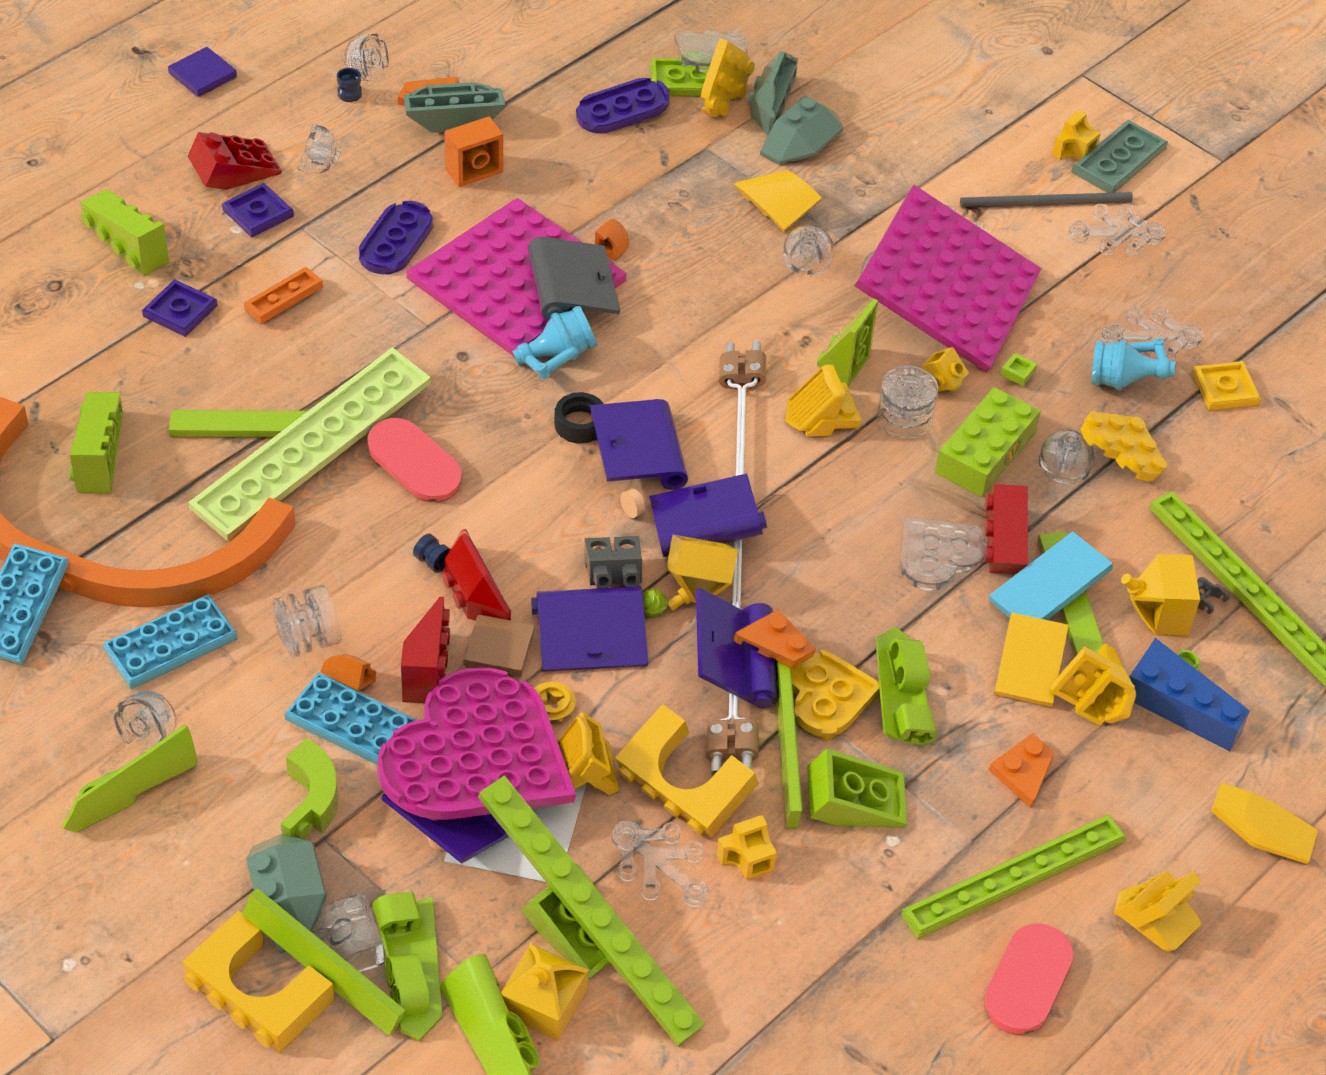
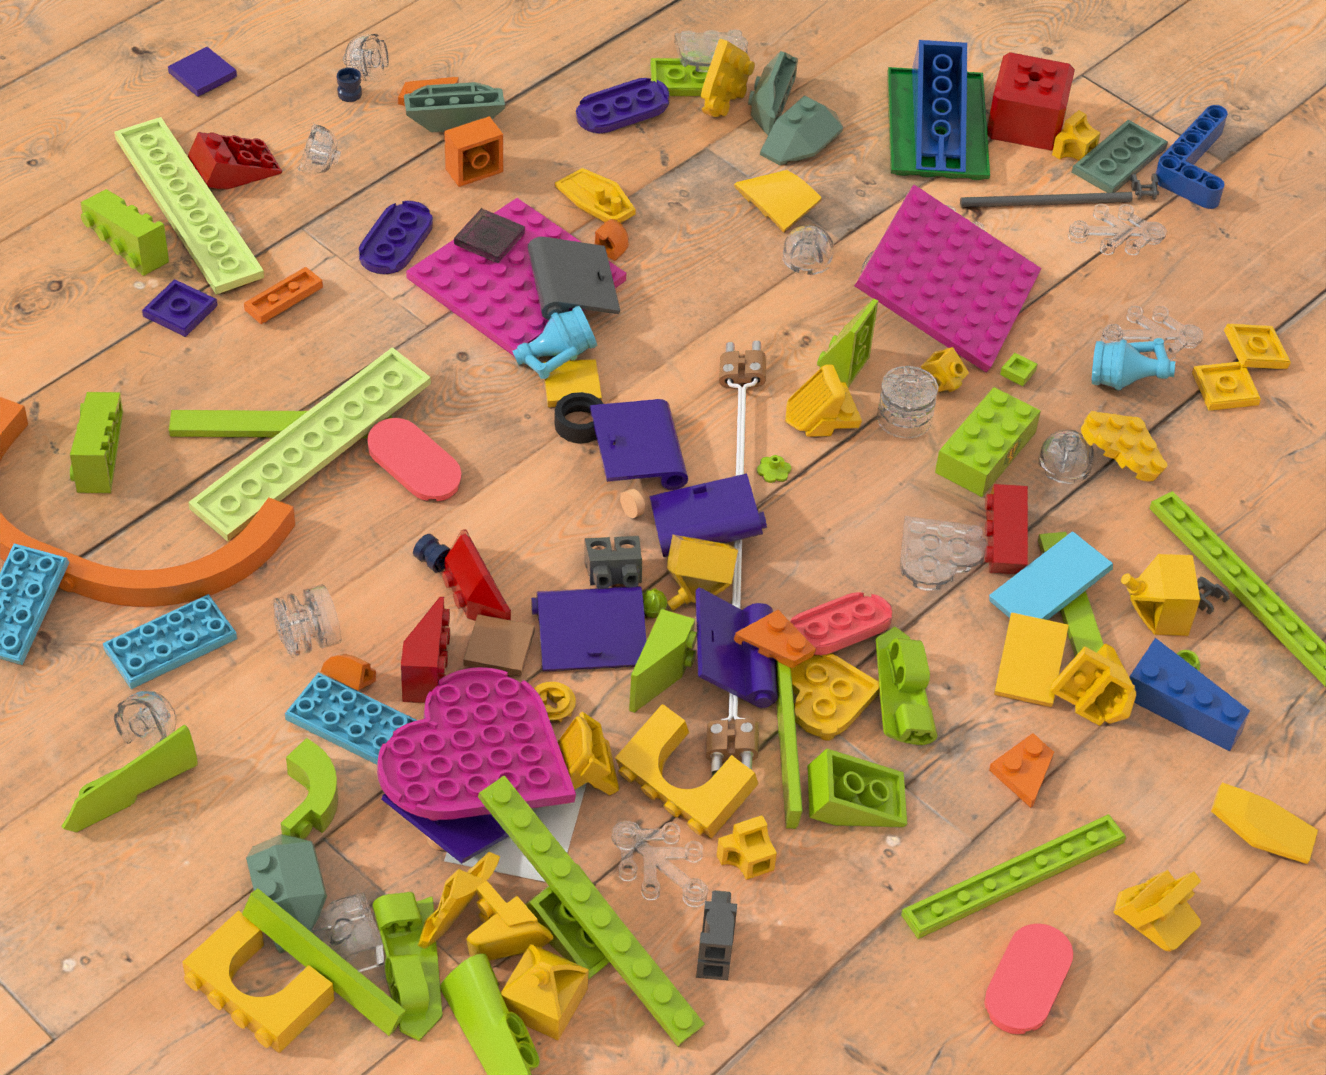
dark purple tile [222,183,294,238] -> none
none -> yellowish green plate [114,117,264,294]
none -> yellow slope [418,852,500,949]
none -> clear smoke tile [454,208,525,263]
none -> yellow piece [466,880,554,961]
none -> yellow tile [543,359,602,408]
none -> yellow piece [555,168,636,223]
none -> lime slope [629,609,697,713]
none -> dark grey hips [696,890,737,981]
none -> lime plant [757,455,791,483]
none -> coral tile [790,592,892,655]
none -> piece [887,40,990,180]
none -> red plate [987,52,1075,151]
none -> dark grey piece [1130,174,1159,199]
none -> blue beam [1155,105,1228,209]
none -> yellow tile [1224,324,1291,369]

